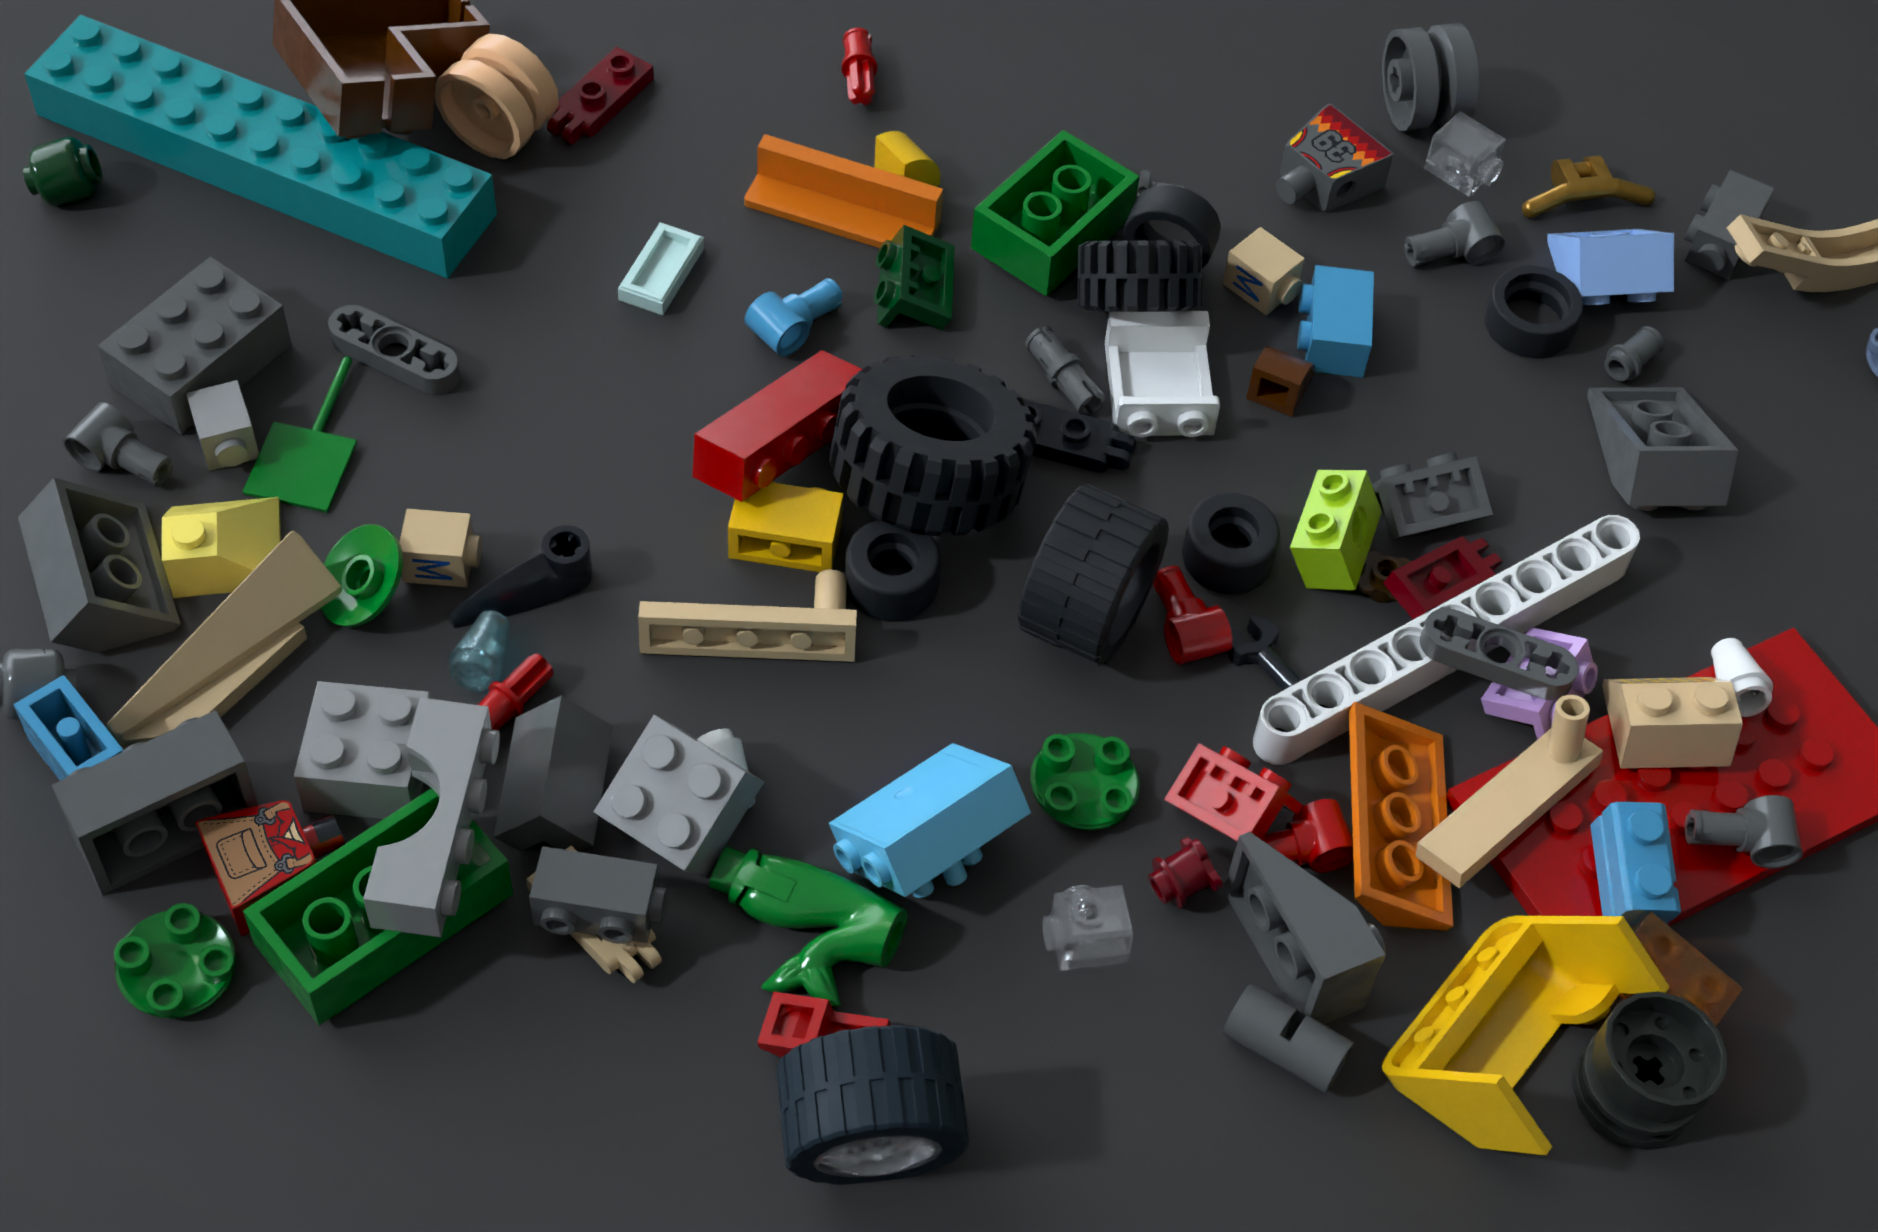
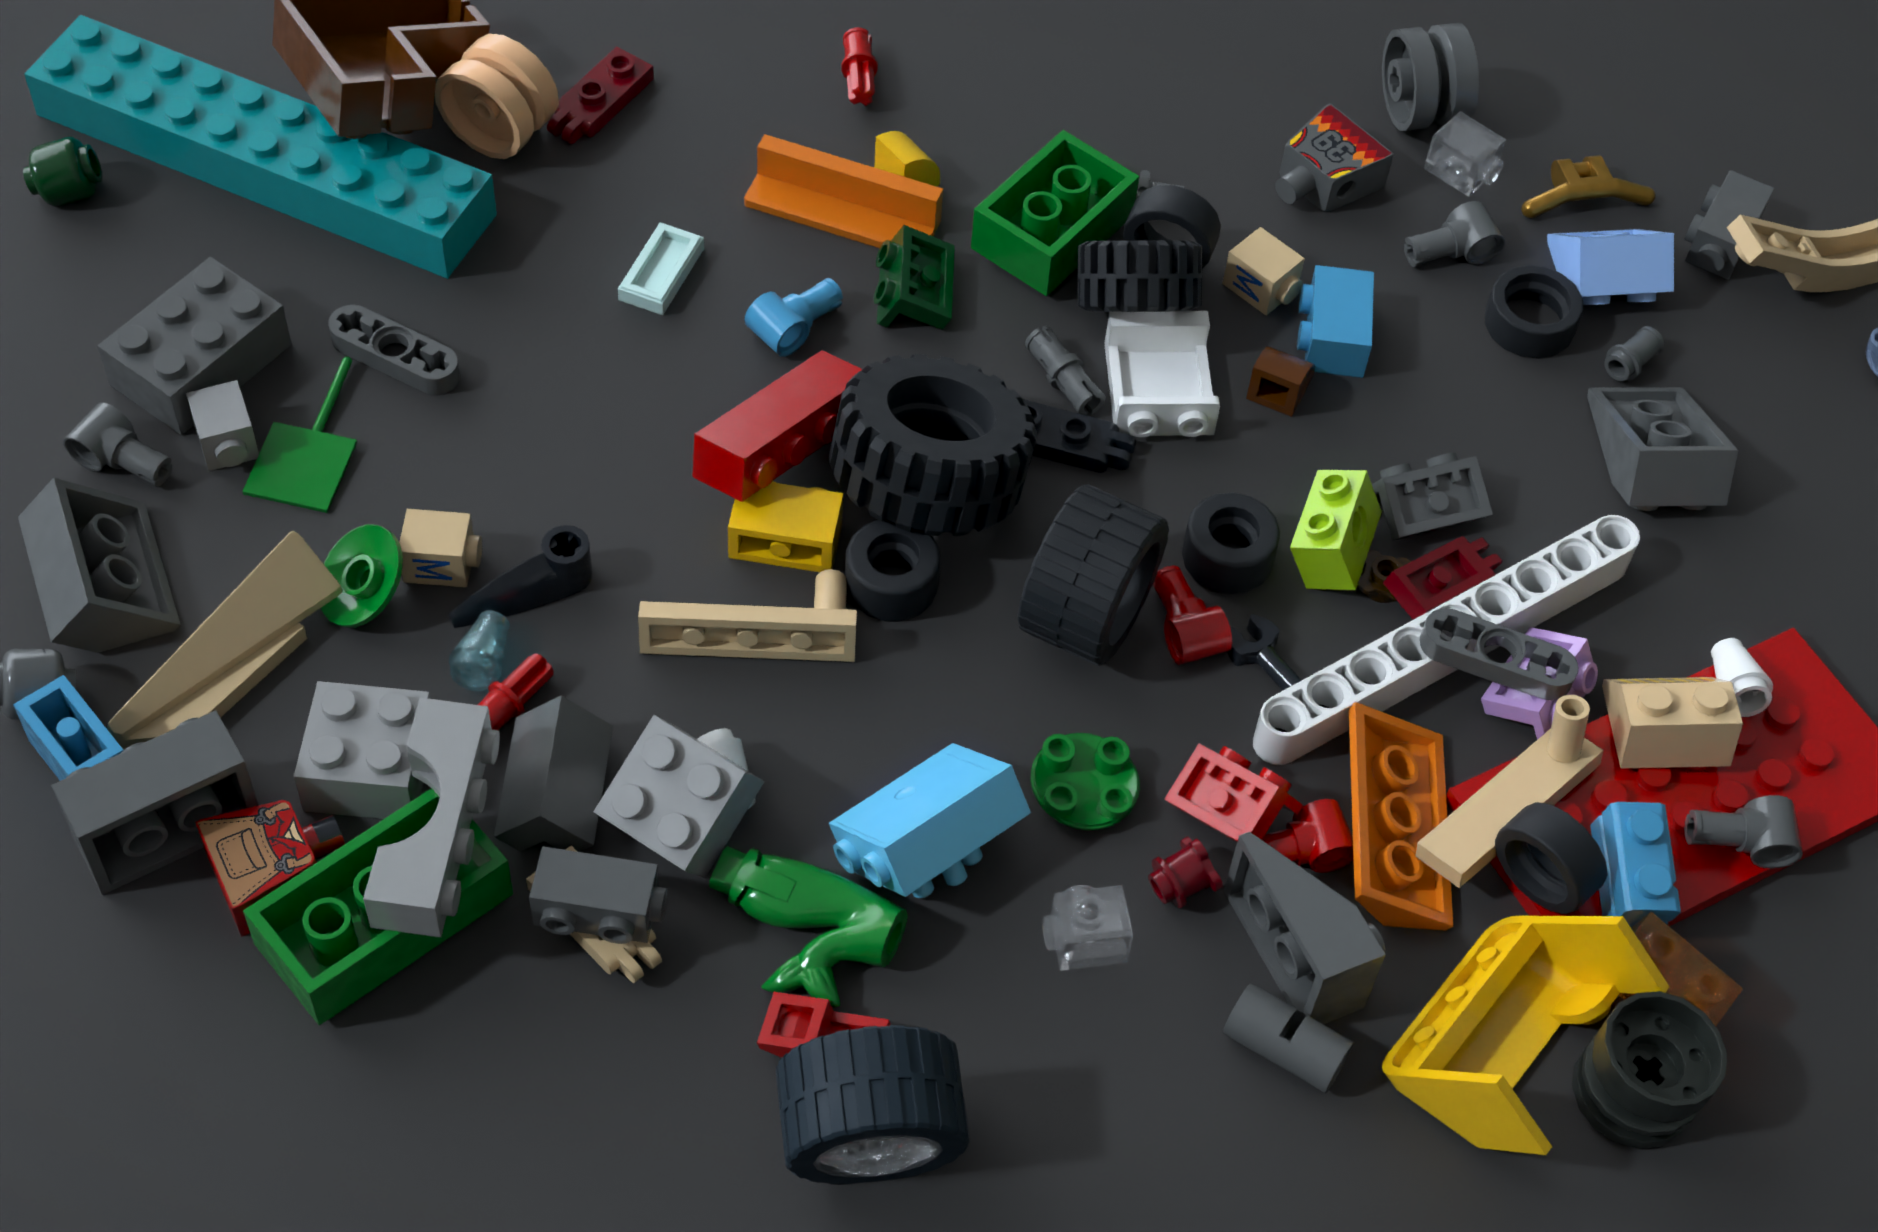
green dish [114,903,236,1018] -> none
light yellow slope [162,497,281,598] -> none
none -> black tyre [1495,802,1608,914]

